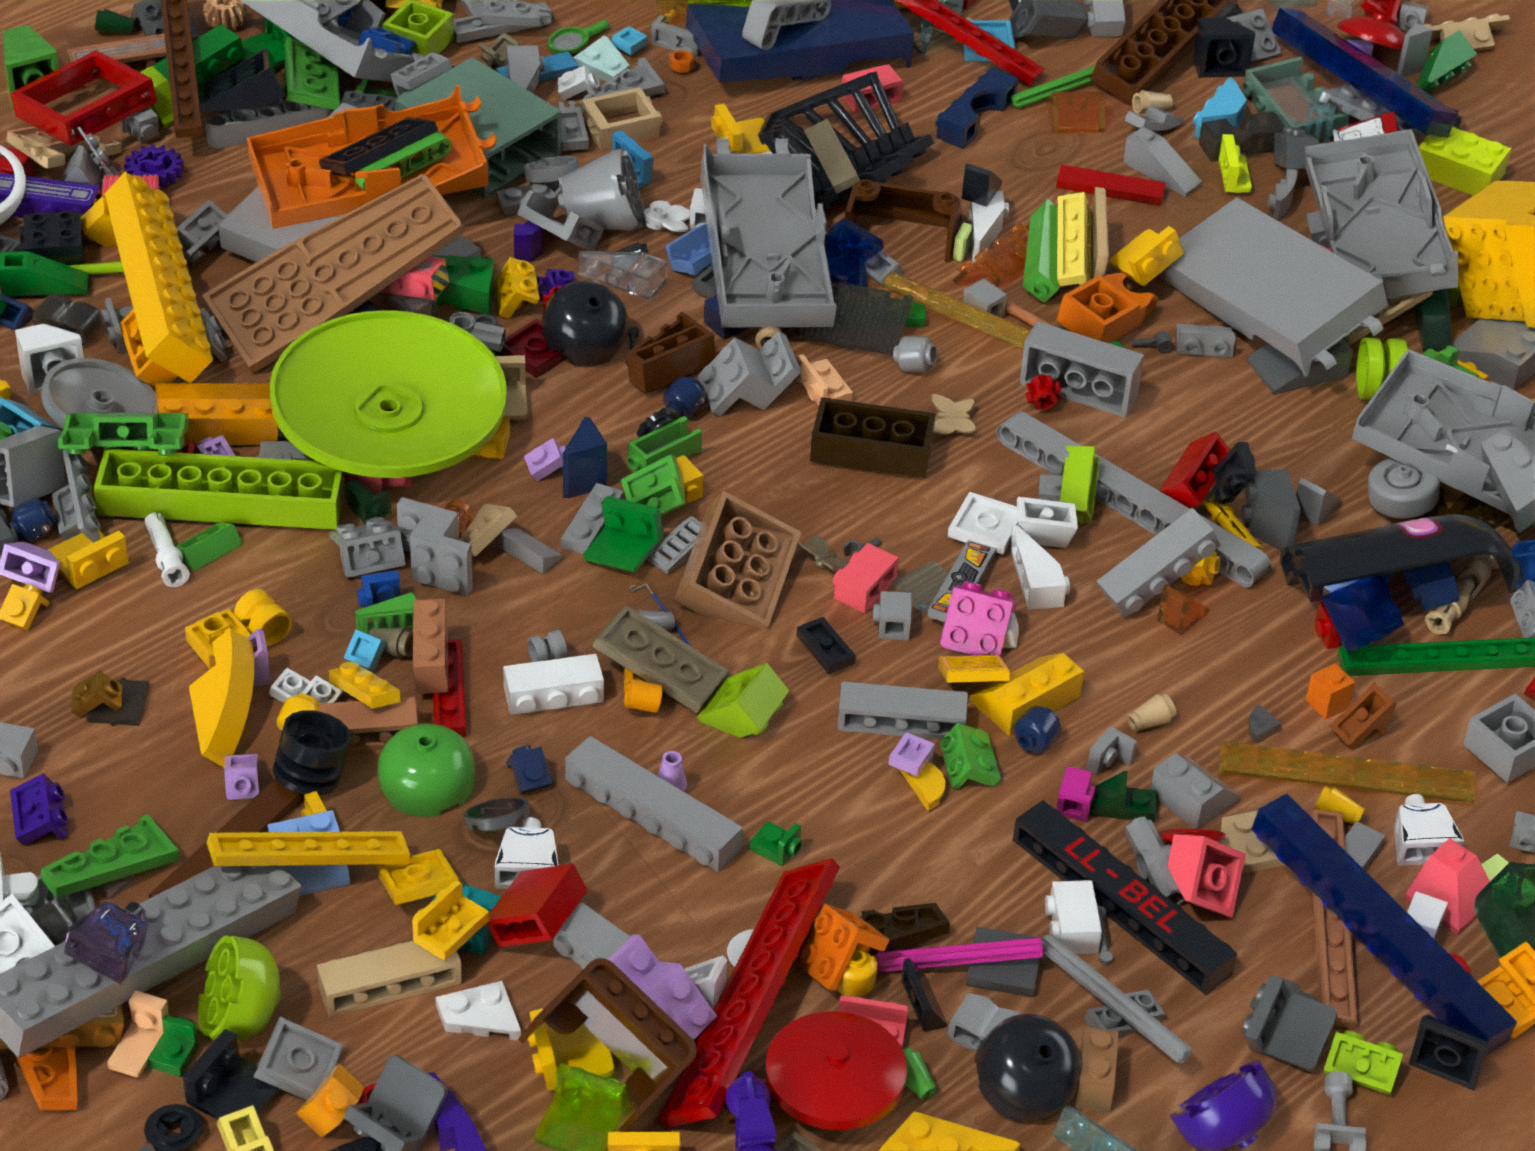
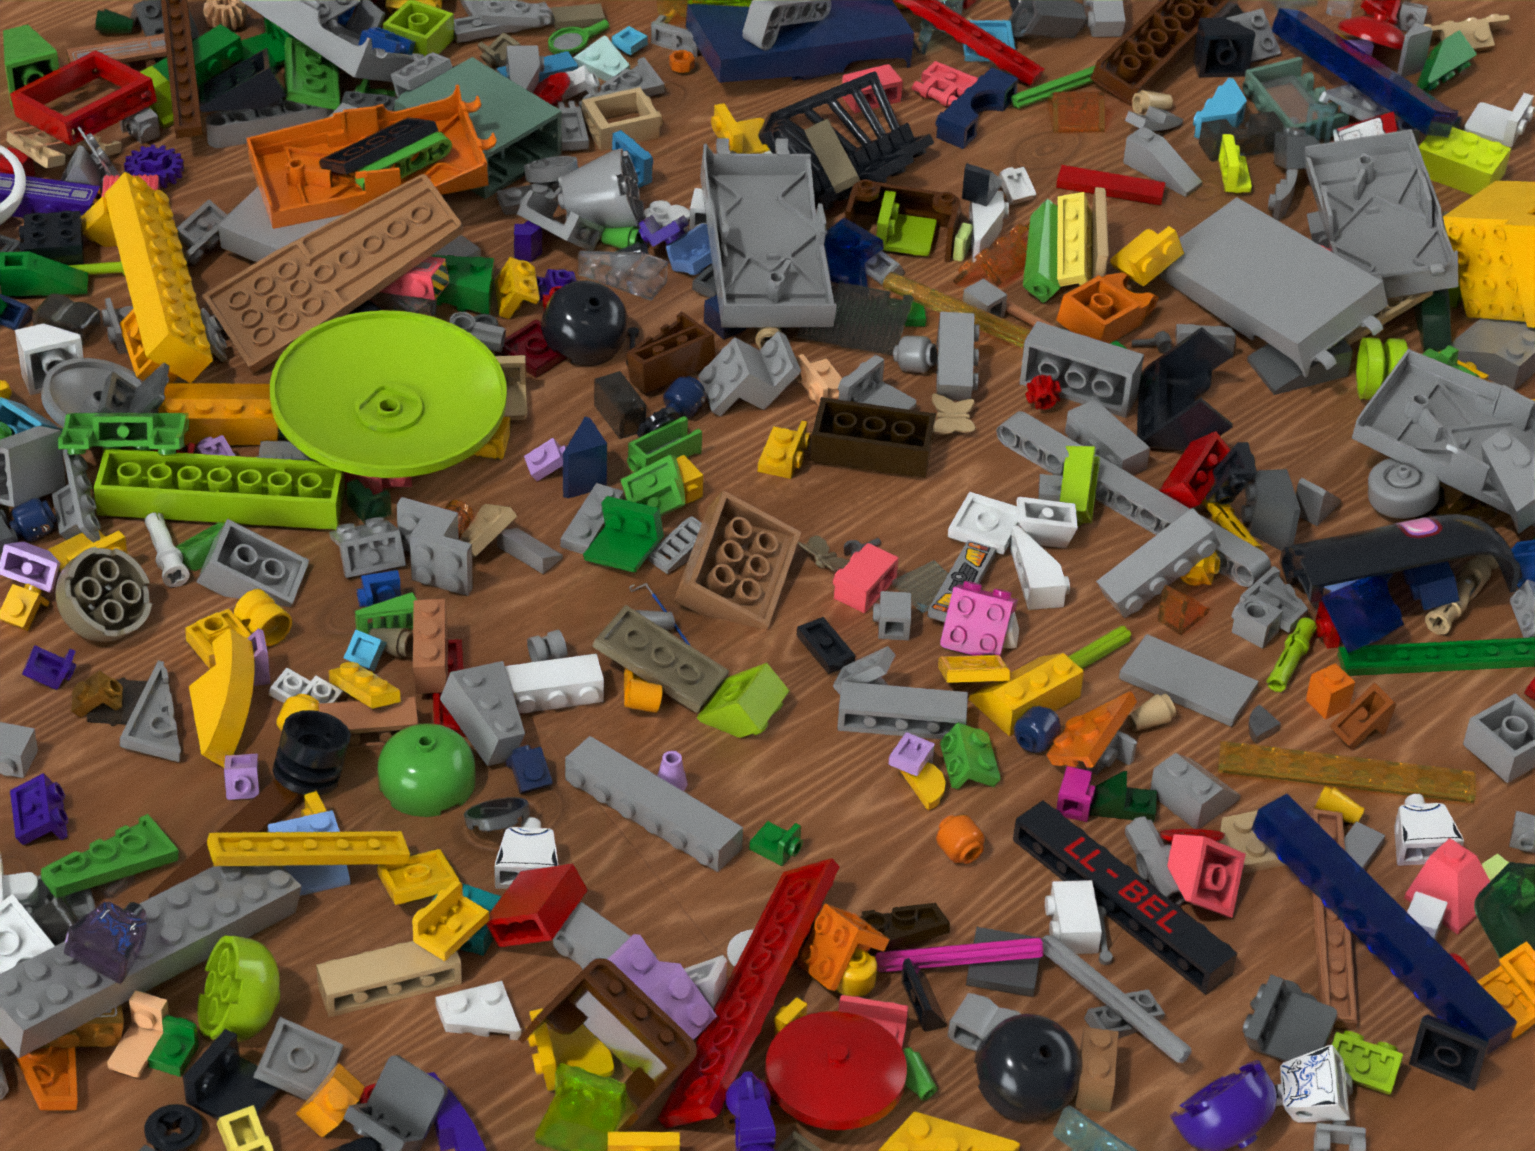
none -> dark purple bracket [22,645,76,690]
none -> dark tan cylinder [55,547,152,642]
none -> dark grey bracket [97,363,169,413]
none -> light grey wing [120,660,181,762]
none -> light grey slope [196,519,309,607]
none -> light grey wedge [440,661,525,766]
none -> red dish [533,72,571,107]
none -> dark tan tile [551,3,605,30]
none -> clear smoke brick [594,371,646,439]
none -> bright green cone [601,226,644,249]
none -> dark purple bracket [639,215,689,247]
none -> yellow bracket [757,420,811,479]
none -> yellow plate [773,997,808,1037]
none -> light grey tile [833,646,896,694]
none -> light grey bracket [838,354,916,410]
none -> lime bracket [876,190,936,256]
none -> coral plate [912,61,978,107]
none -> light grey wedge [936,312,979,401]
none -> orange head [936,815,985,864]
none -> white bracket [998,167,1036,205]
none -> orange wing [1047,691,1137,768]
none -> light grey brick [1065,399,1150,475]
none -> lime axle [1068,626,1131,669]
none -> light grey tile [1119,634,1259,727]
none -> black windscreen [1137,327,1233,451]
none -> light grey brick [1231,594,1283,649]
none -> light grey wing [1239,566,1308,633]
none -> lime pin [1266,618,1317,692]
none -> white torso [1274,1045,1350,1122]
none -> white bracket [1464,93,1535,148]

